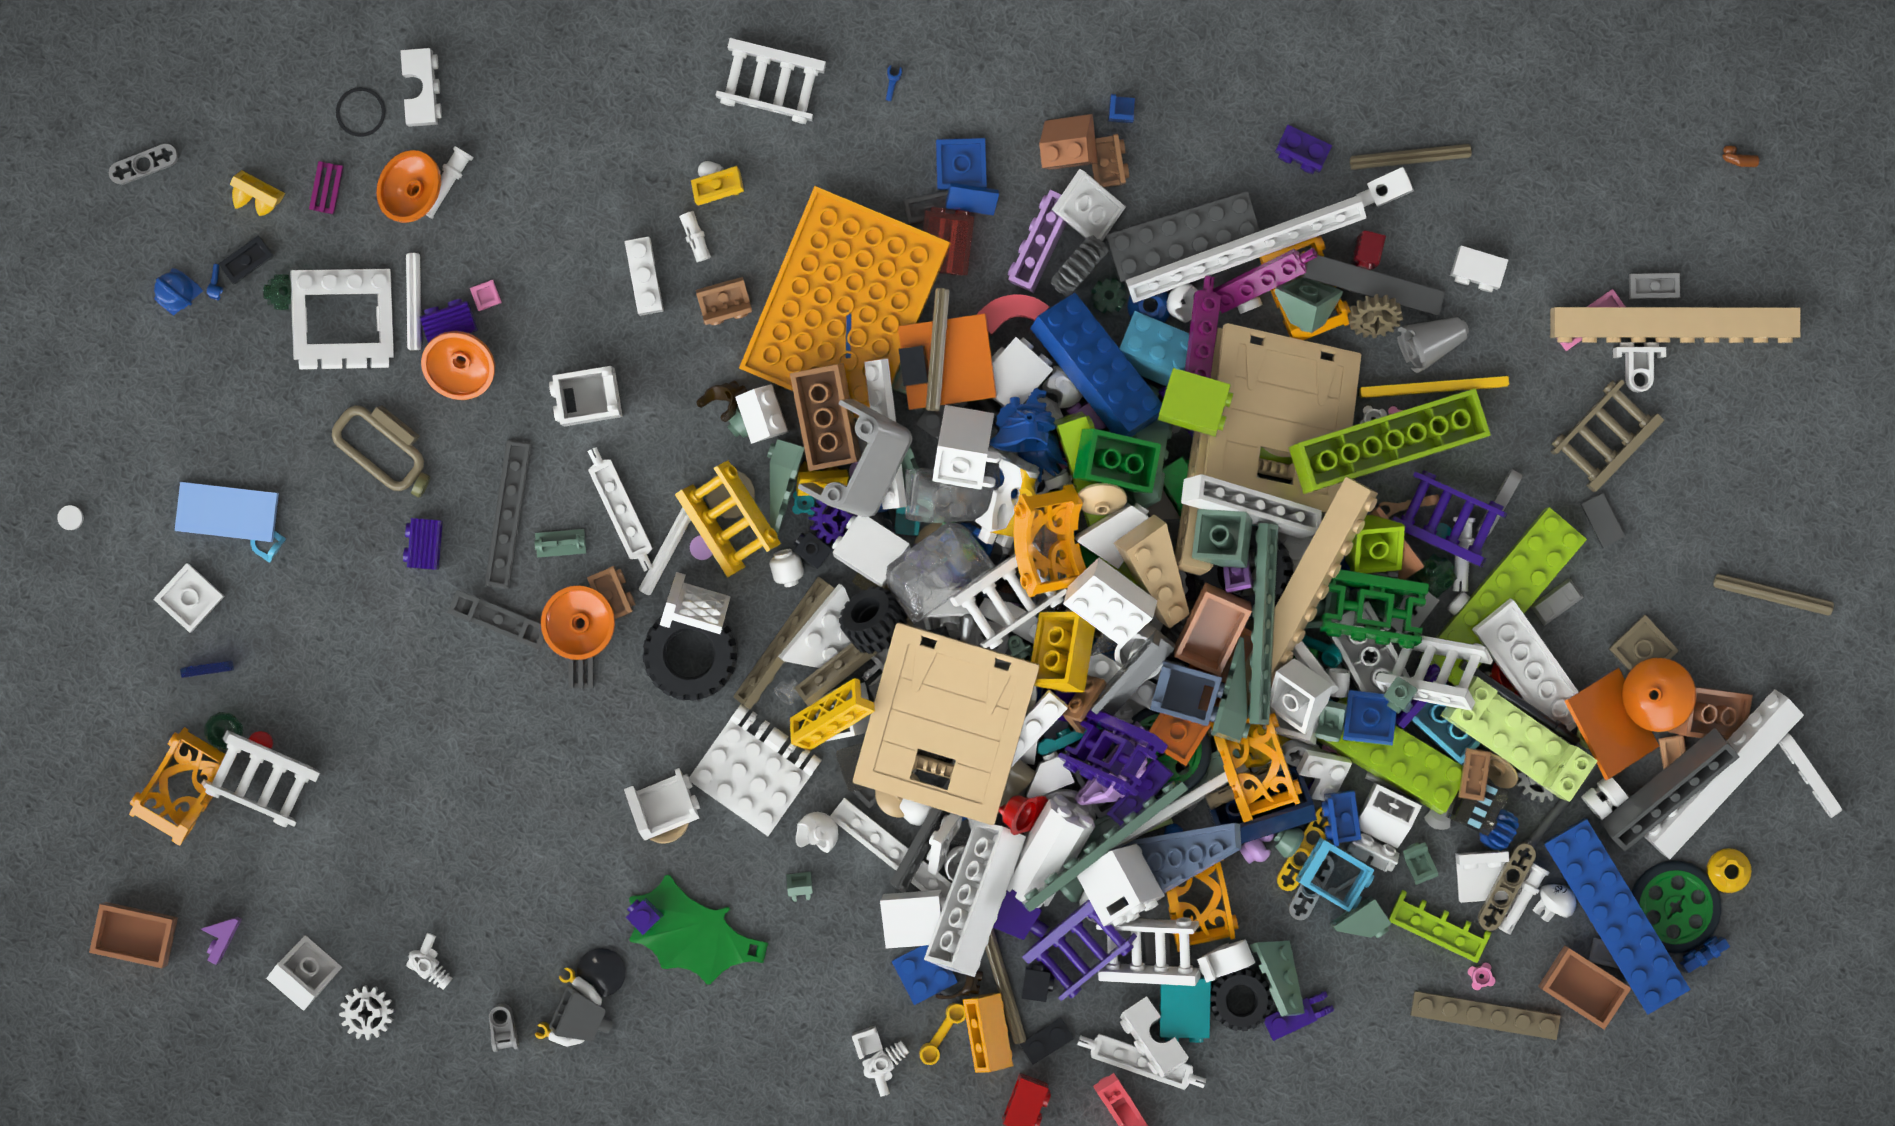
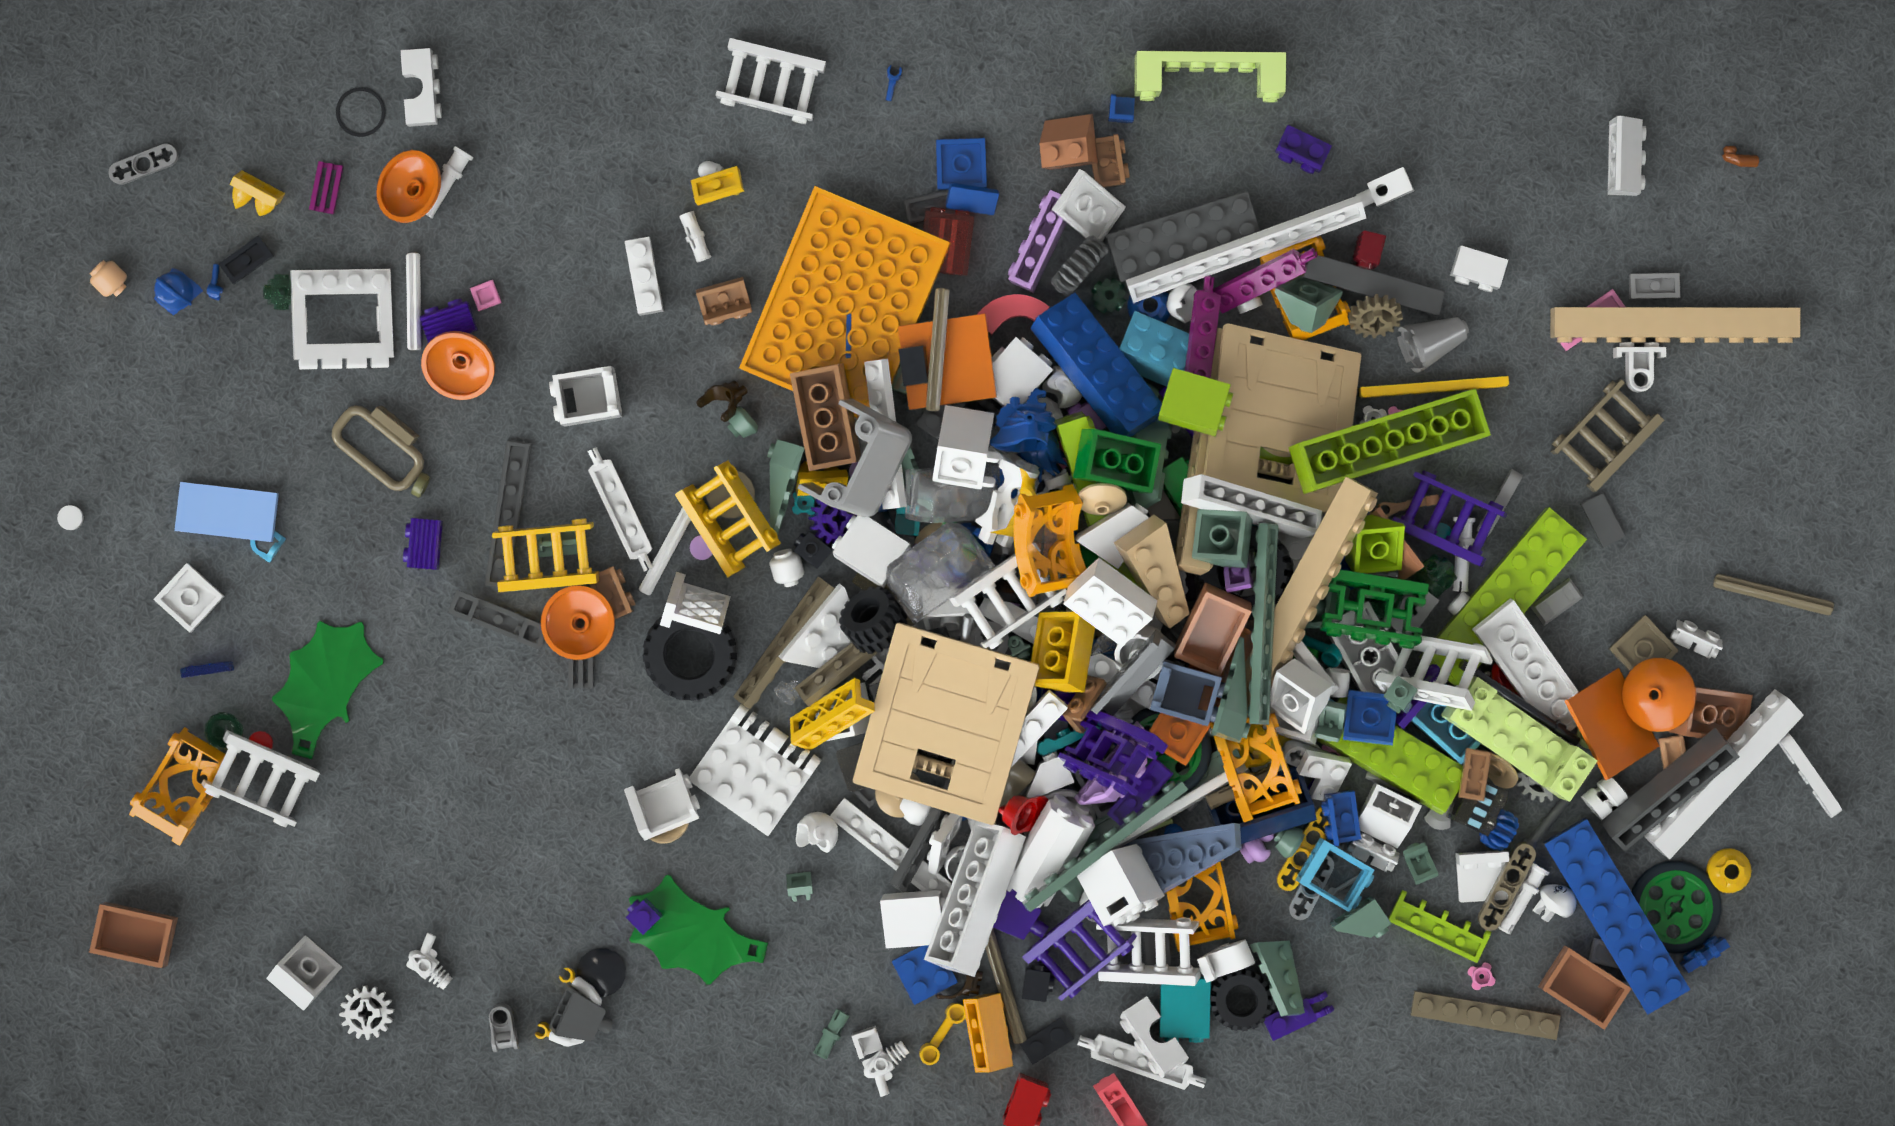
medium lavender slope [201,917,242,965] -> none
white slope [735,384,789,444] -> none
dark tan axle [1350,144,1472,170] -> none
none -> light nougat head [89,260,127,297]
none -> green animal [272,621,384,760]
none -> yellow fence [492,518,600,592]
none -> sand green pin [813,1009,850,1060]
none -> yellowish green plate [1134,51,1286,102]
none -> white slope [1608,116,1646,196]
none -> white hinge [1670,620,1723,659]

